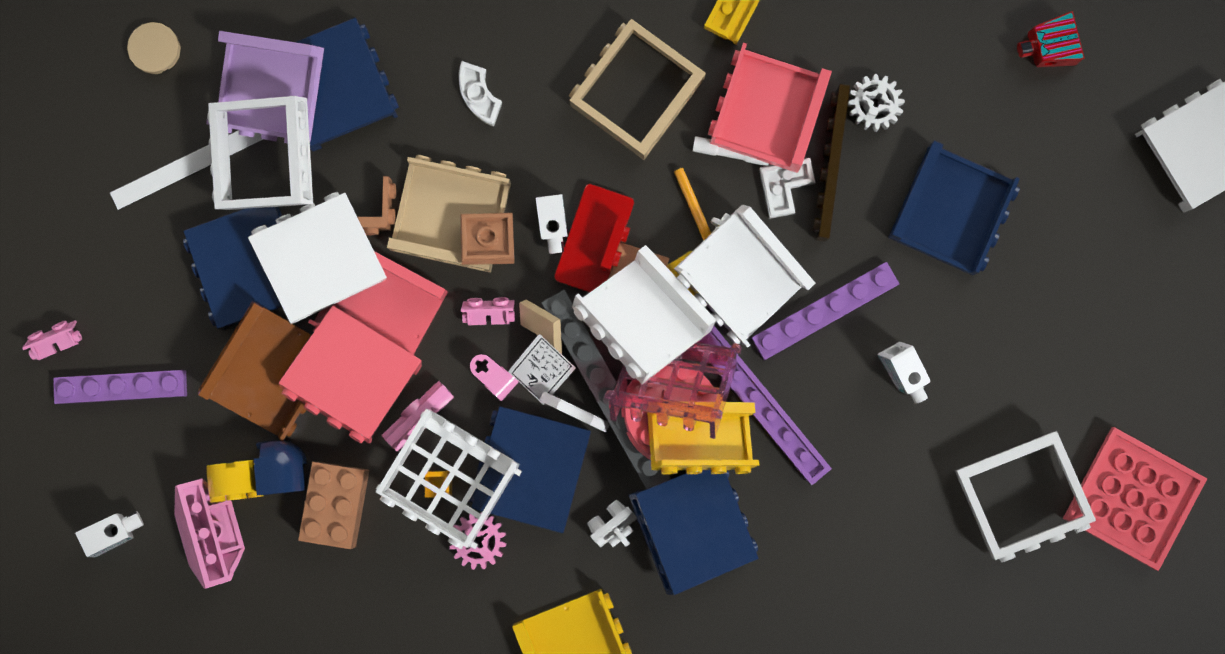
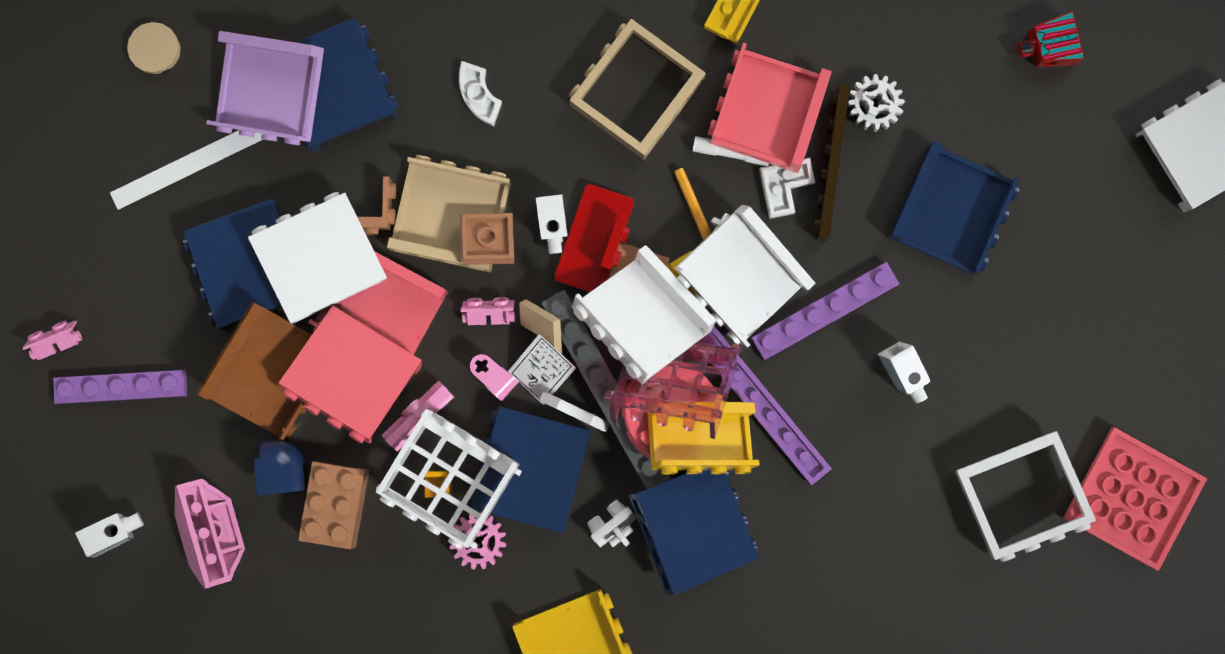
yellow brick [206,460,264,503] -> none
white window [207,96,313,210] -> none

